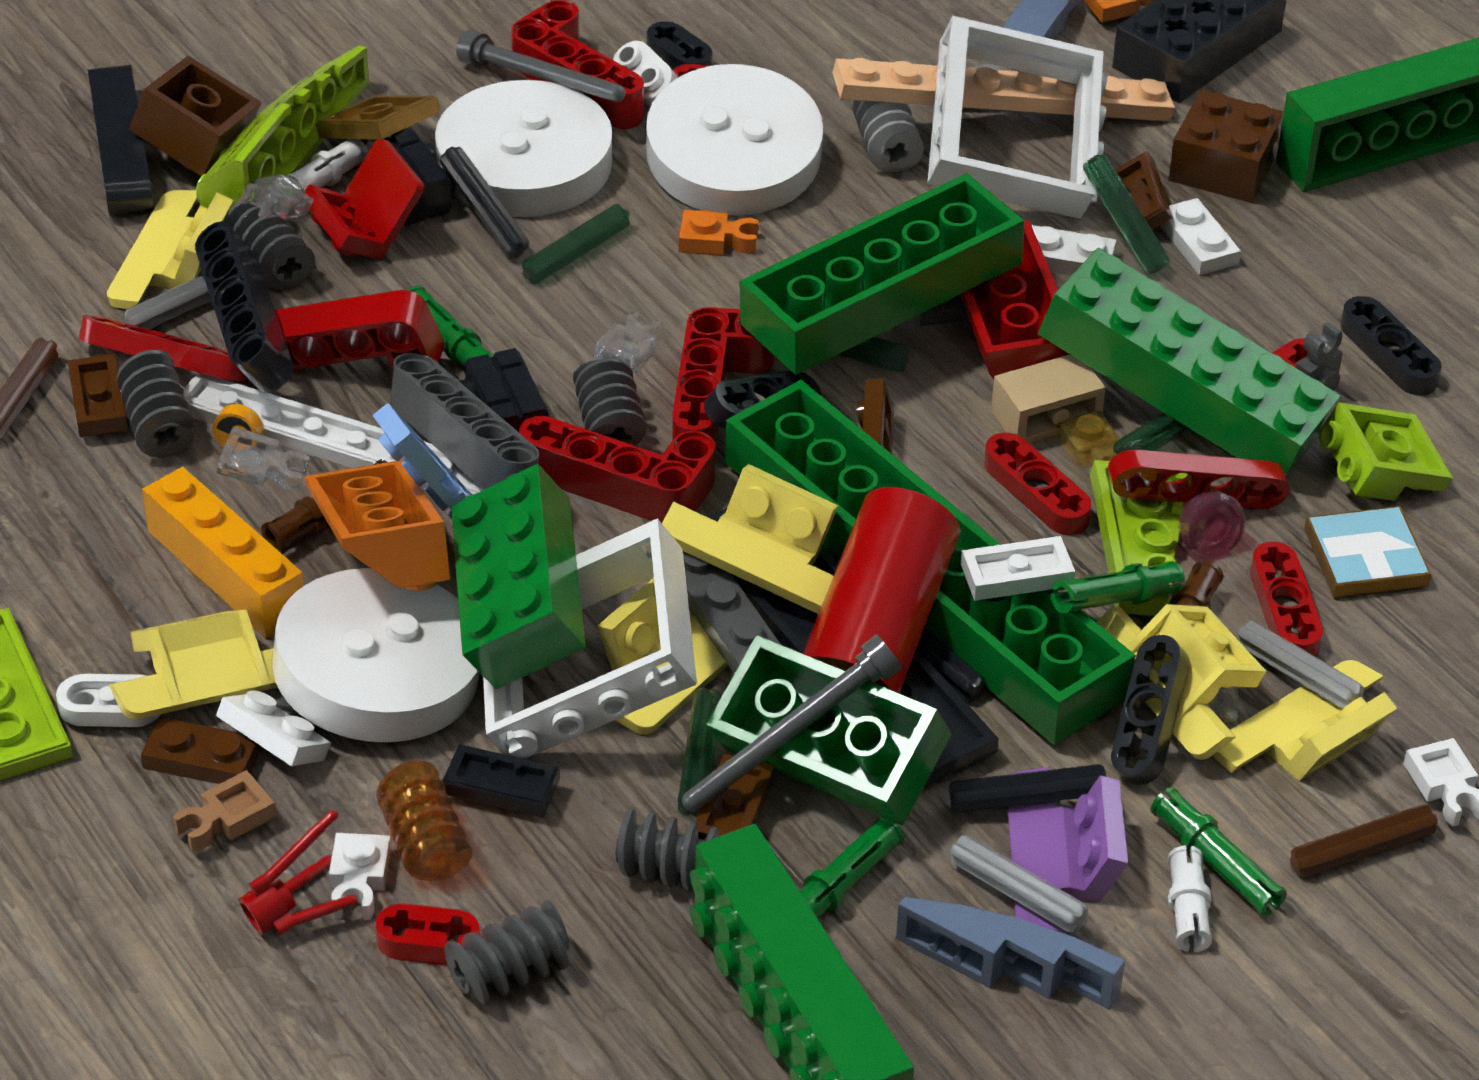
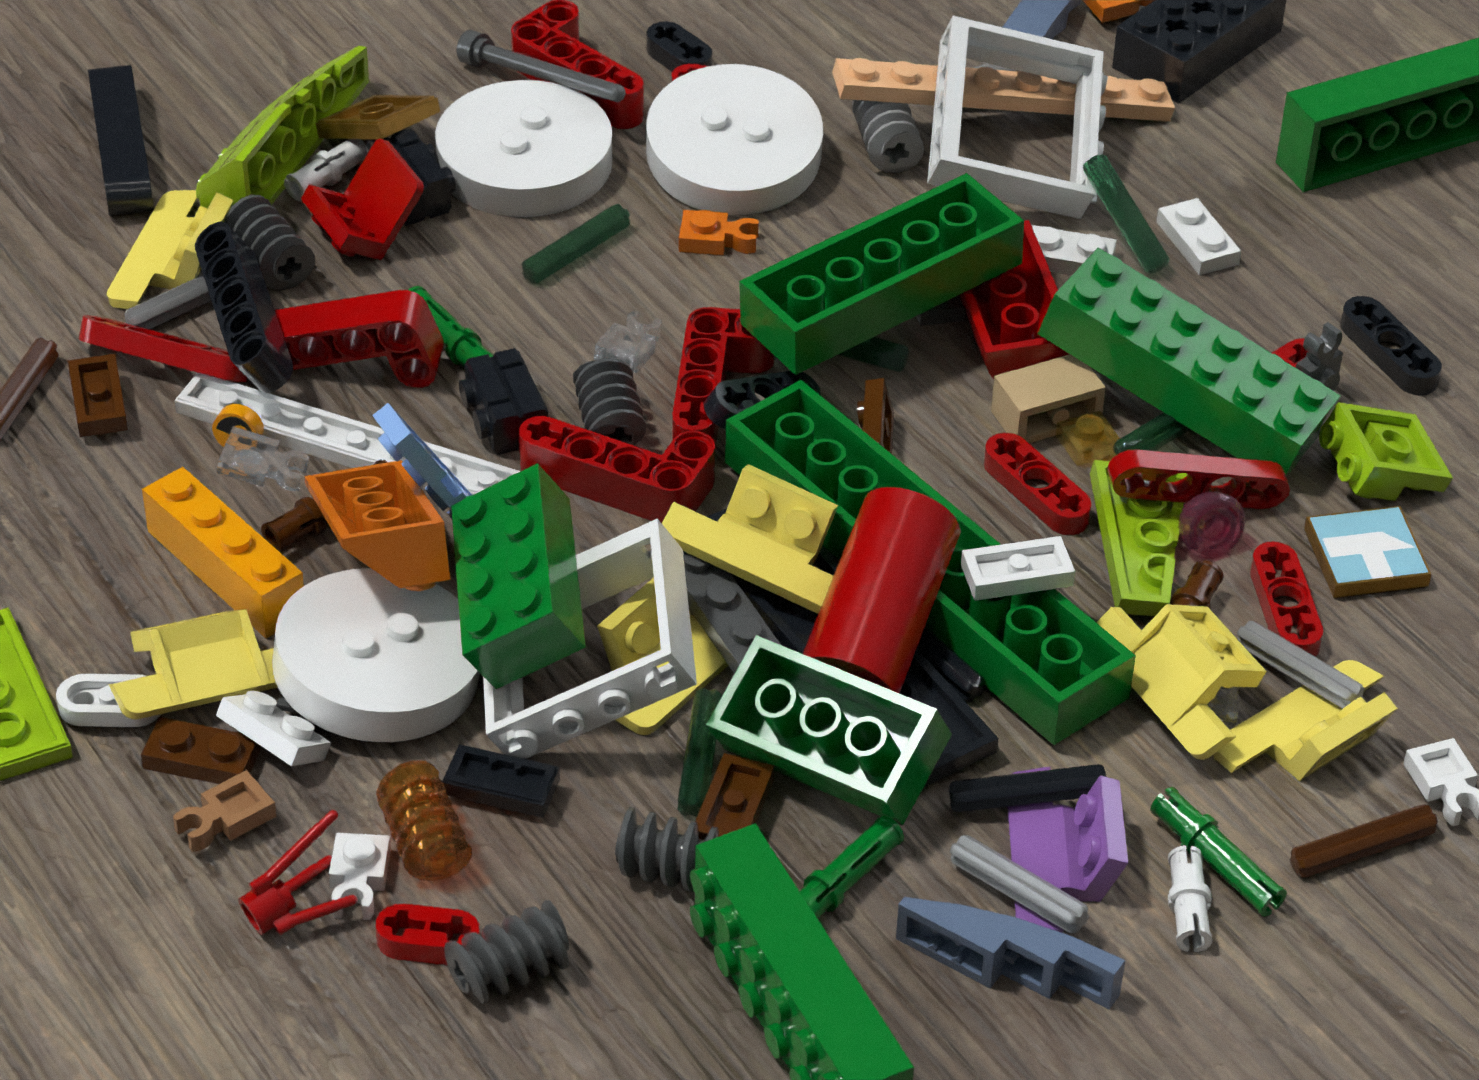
dark grey piece [116,350,193,457] -> none
reddish brown brick [129,55,262,176] -> none
clear plate [239,174,314,219] -> none
dark grey beam [391,353,539,490] -> none
black axle [439,146,530,257] -> none
white plate [613,41,678,107] -> none
dark grey piece [682,634,903,811] -> none
green pin [1051,561,1185,614] -> none
reddish brown plate [1109,151,1173,240] -> none
black beam [1111,635,1189,785] -> none
reddish brown brick [1168,90,1284,203] -> none

